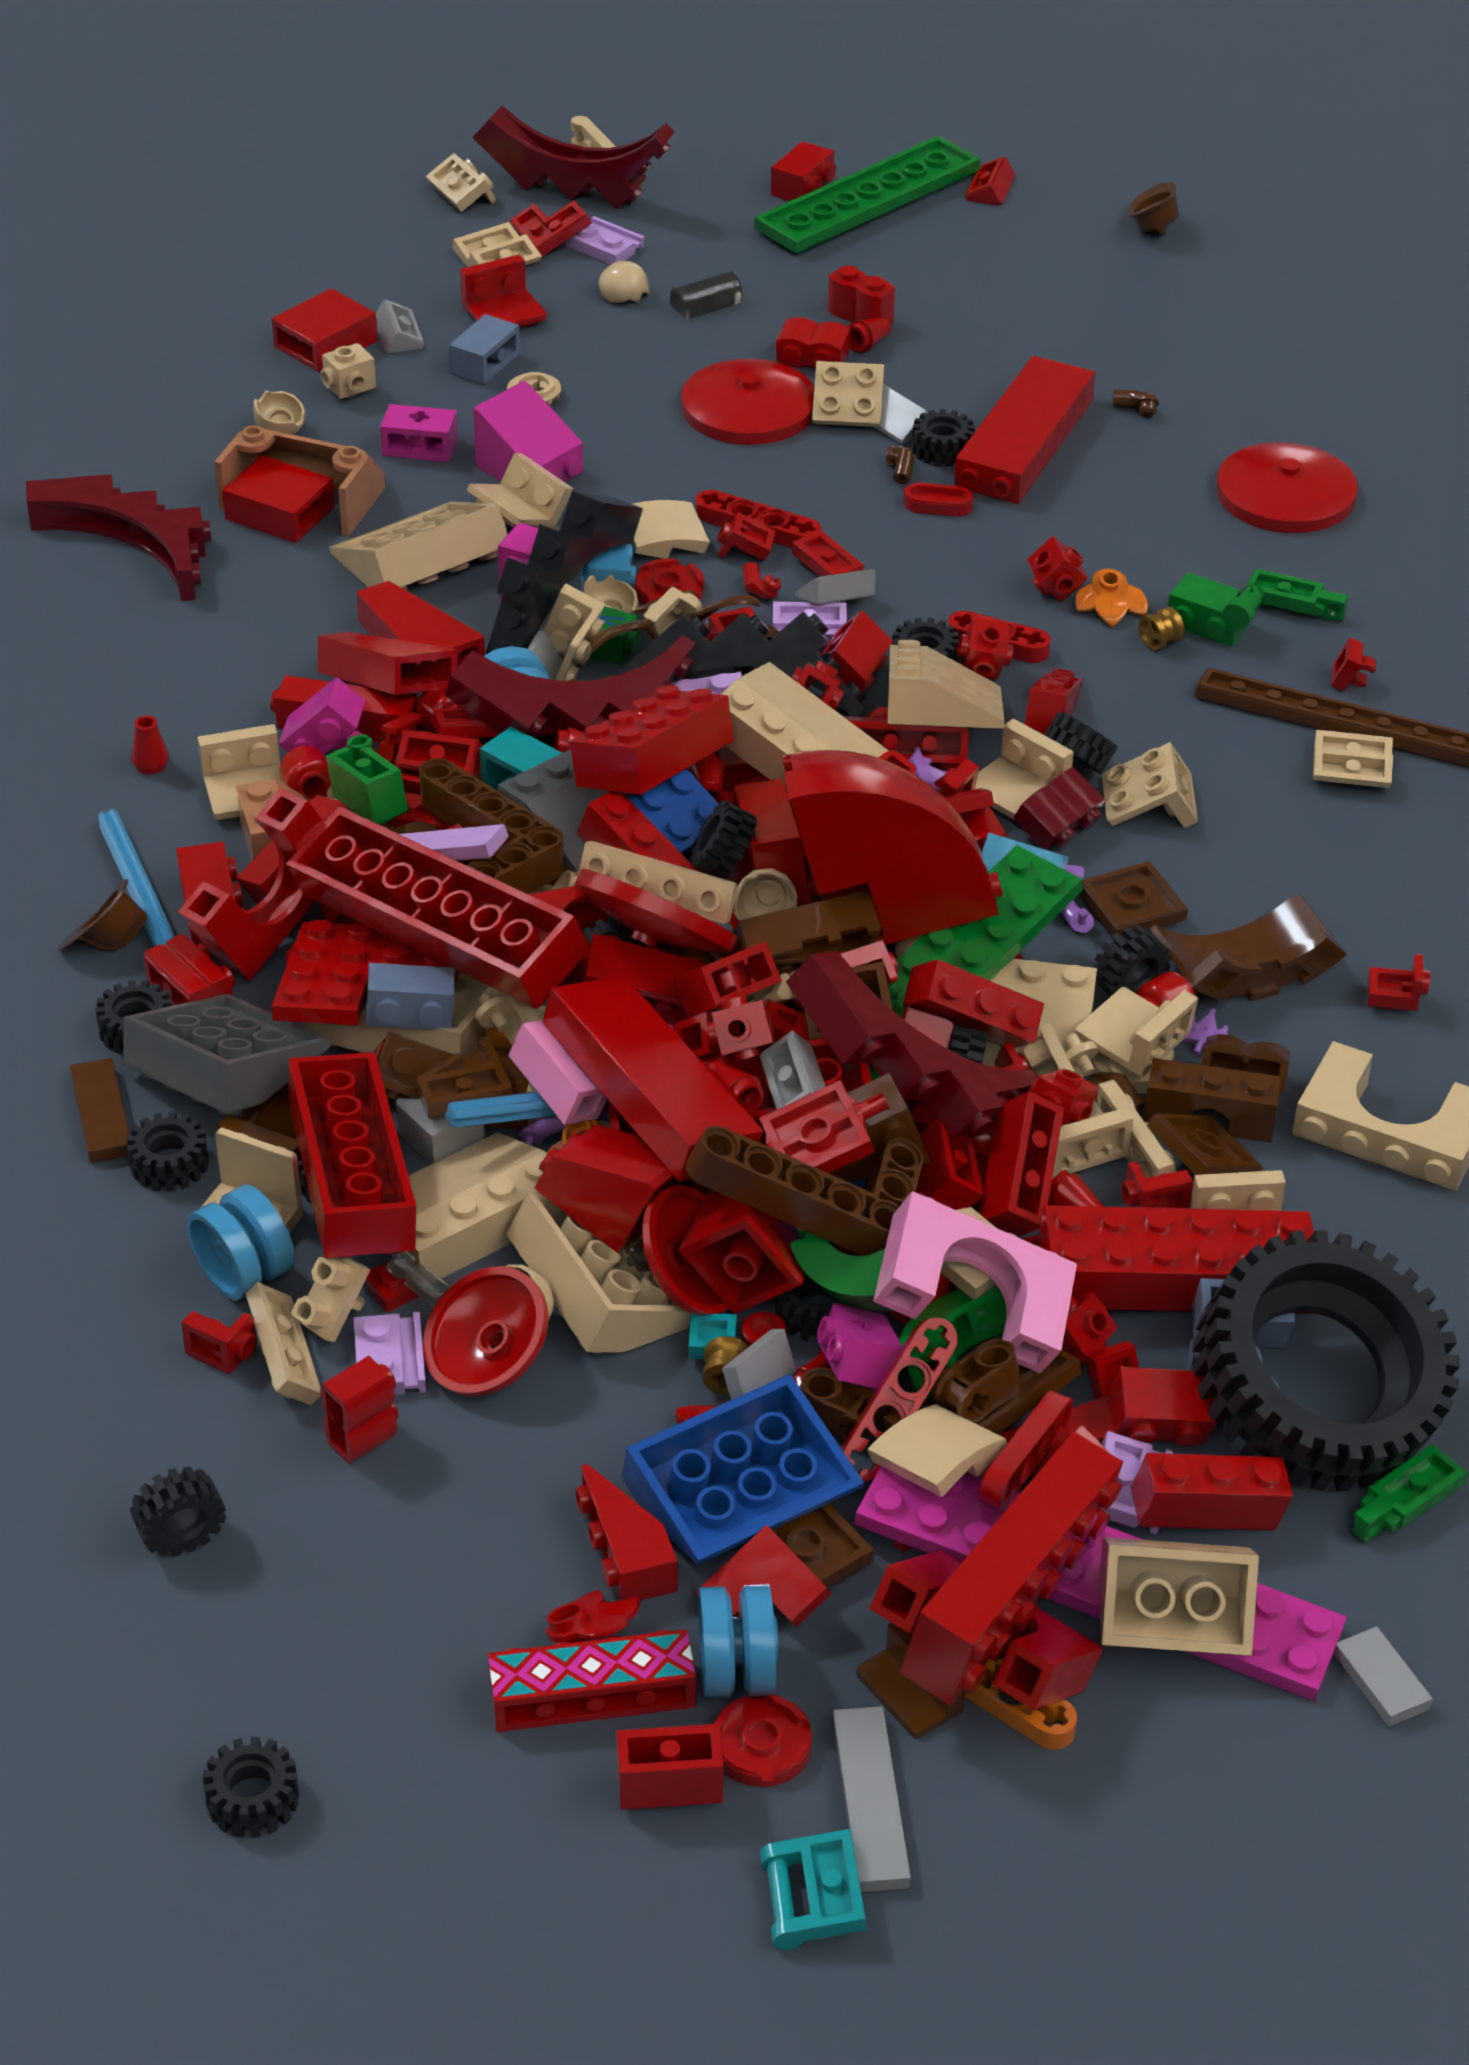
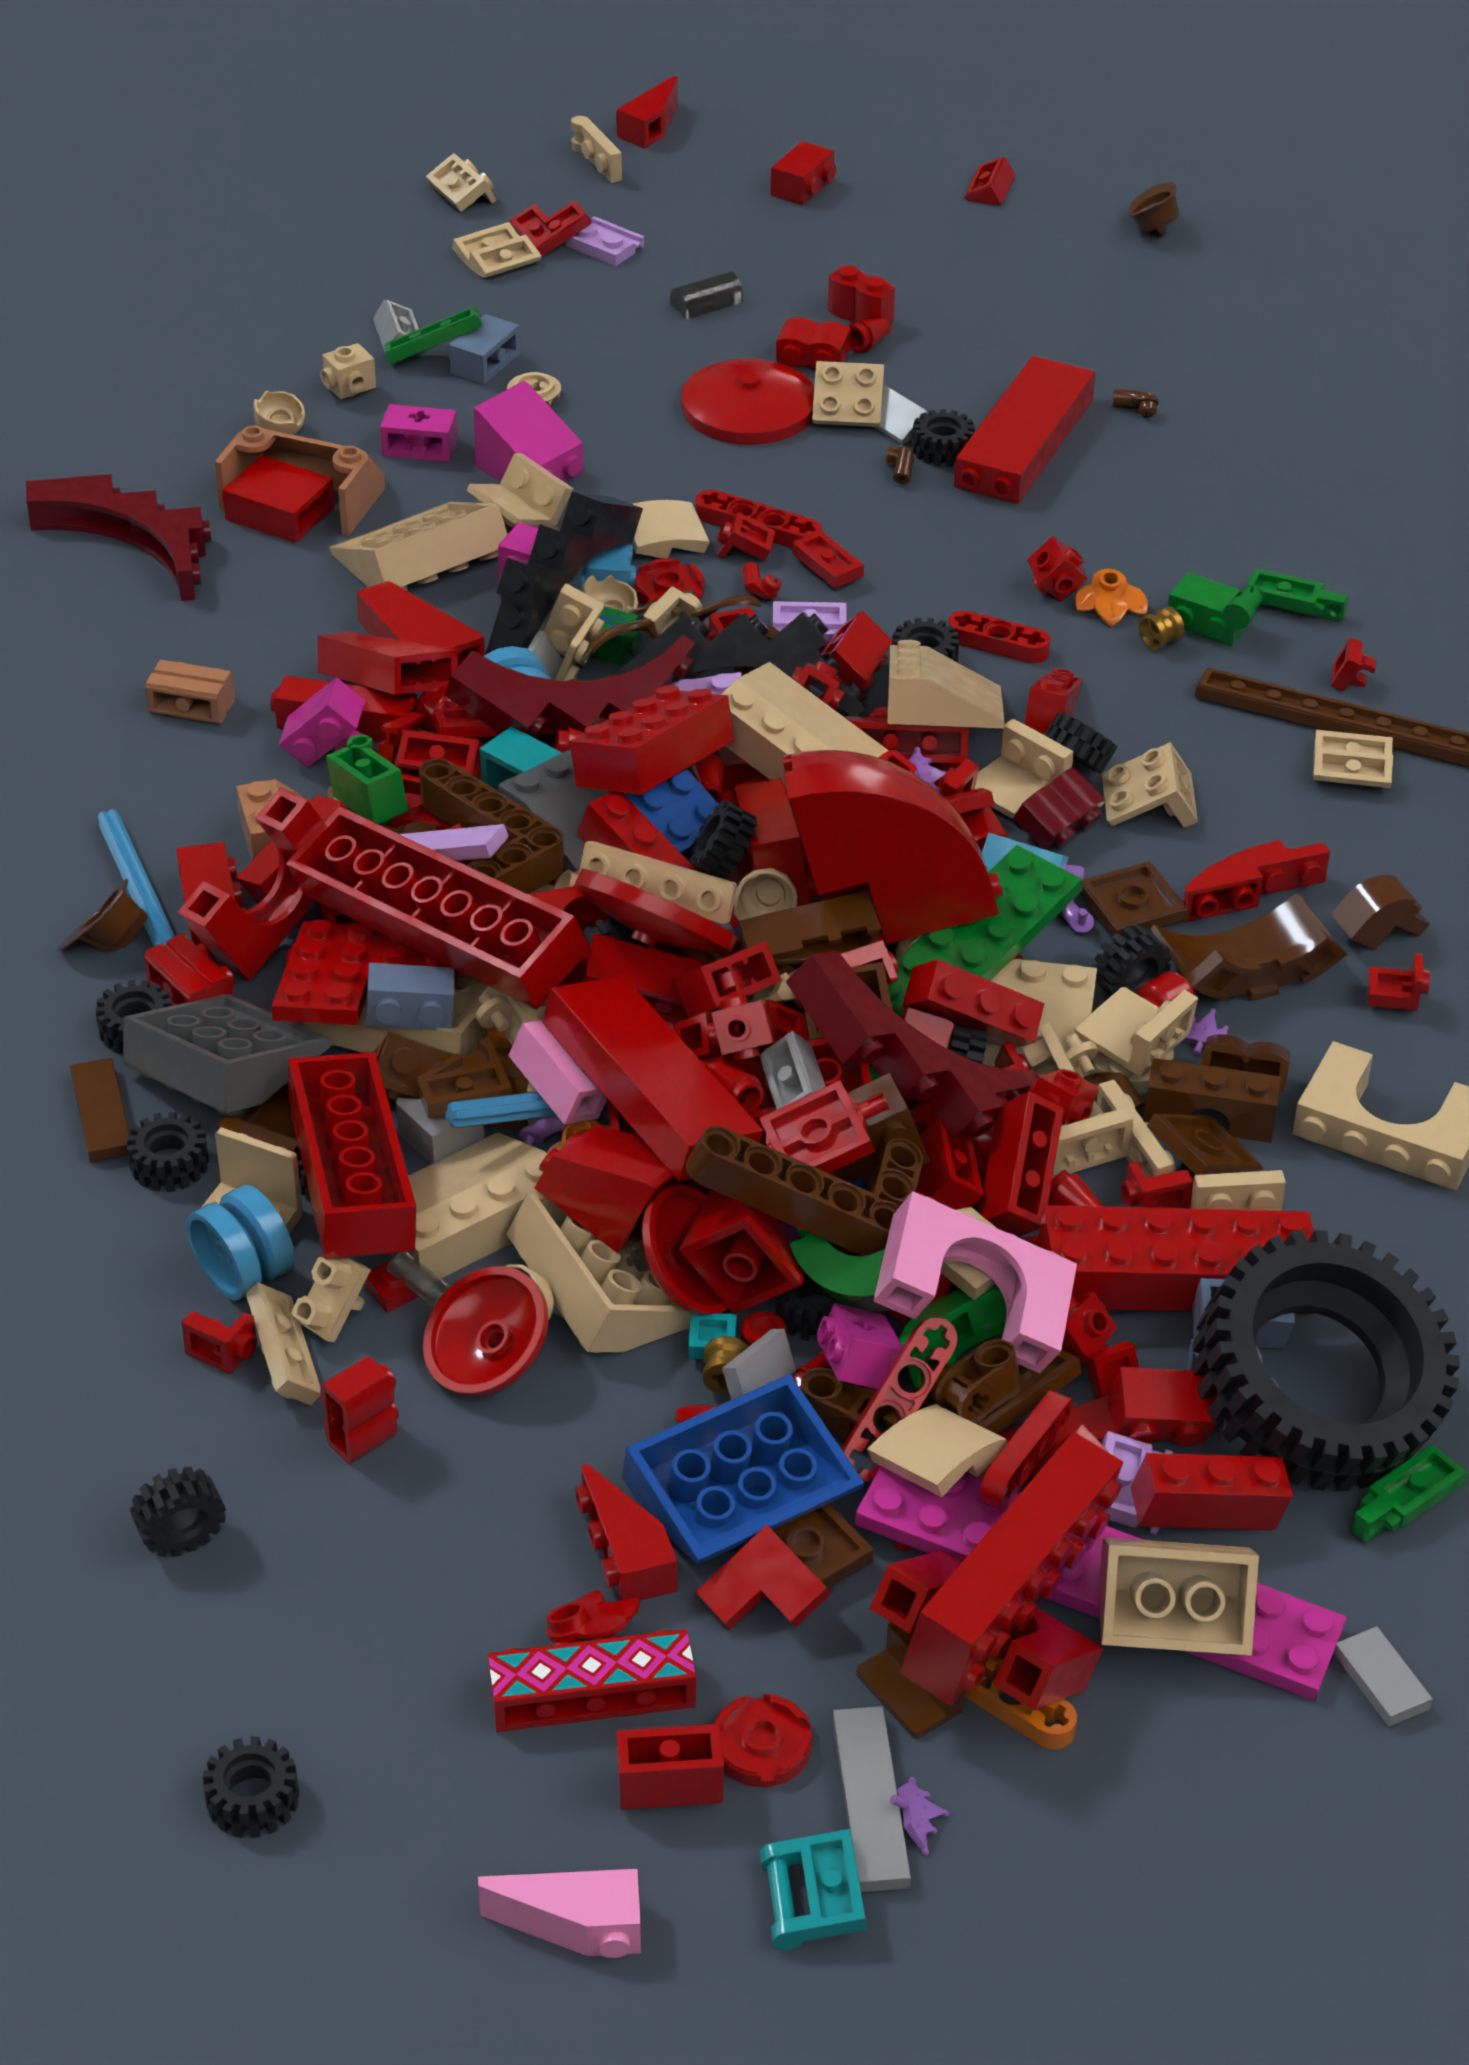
red cone [131,715,170,775] -> none
tan bracket [197,724,283,820] -> none
red brick [271,288,378,372] -> none
red head [279,745,331,800] -> none
lavender plate [354,1312,426,1395] -> none
red bracket [460,254,547,327] -> none
dark red arch [472,105,675,209] -> none
tan hair [598,261,650,303] -> none
dark azure wheel [698,1584,779,1699] -> none
green plate [754,136,981,253] -> none
light grey slope [795,569,876,605] -> none
red tile [903,482,974,517] -> none
red brick [957,615,1013,680] -> none
red dish [1216,442,1358,533] -> none
none -> nougat brick [145,659,235,725]
none -> green tile [385,306,482,365]
none -> bright pink slope [478,1869,641,1958]
none -> red slope [616,75,678,148]
none -> medium lavender piece [890,1777,949,1856]
none -> red slope [1183,840,1330,922]
none -> reddish brown brick [1330,875,1430,950]

